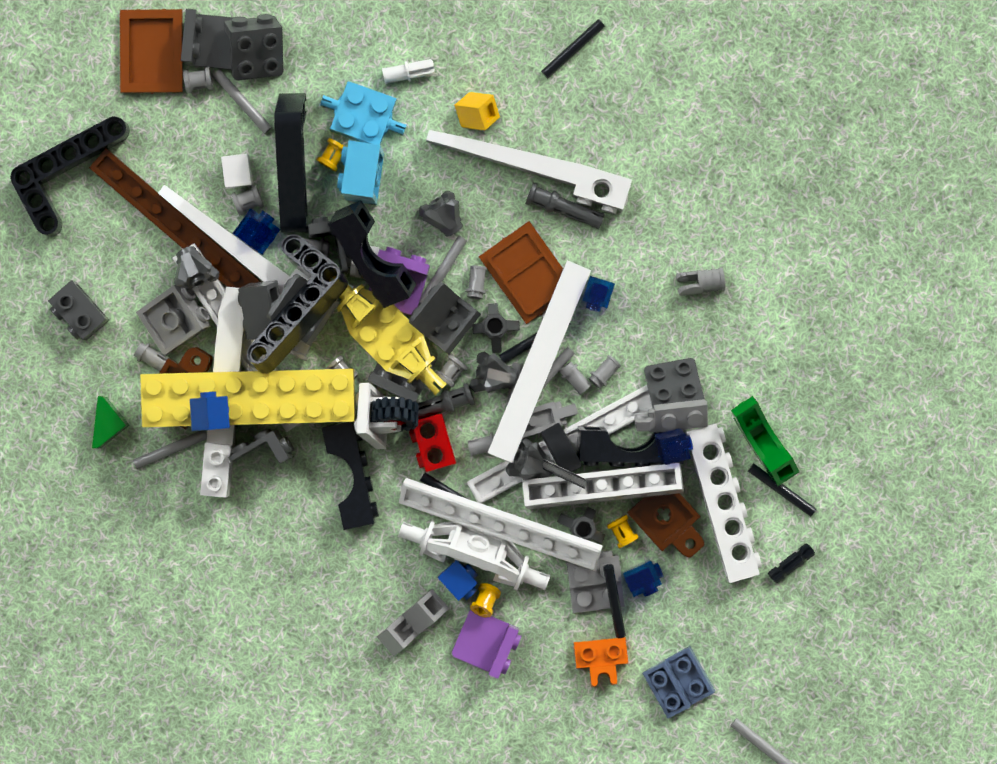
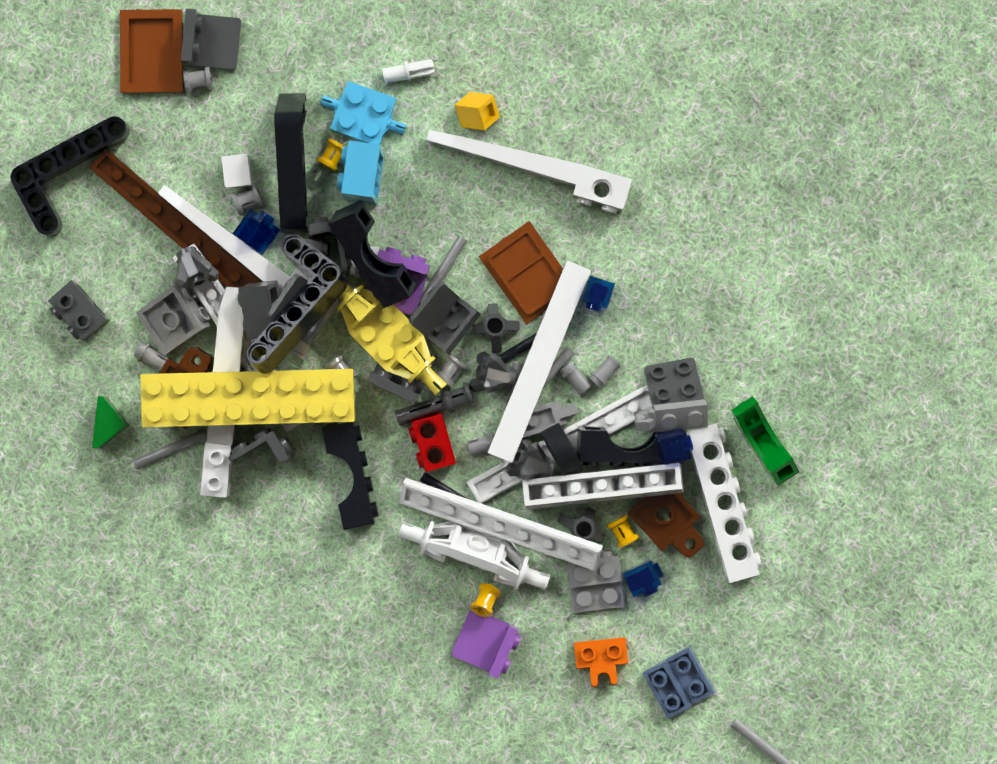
blue brick [190,391,230,431] -> none
light grey bar [212,70,272,134] -> none
dark grey bracket [224,14,284,81] -> none
plate [354,383,419,449] -> none
light grey brick [377,589,449,657] -> none
dark grey rock [419,191,463,237] -> none
blue brick [437,560,478,601] -> none
light grey pin [465,265,487,299] -> none
dark grey pin [525,182,605,229] -> none
black bar [541,19,605,79] -> none
sticker [543,460,586,489] -> none
black bar [603,564,626,638] -> none
light grey hinge [676,267,725,296] -> none
black bar [748,463,817,517] -> none
black axle [768,544,815,583] -> none

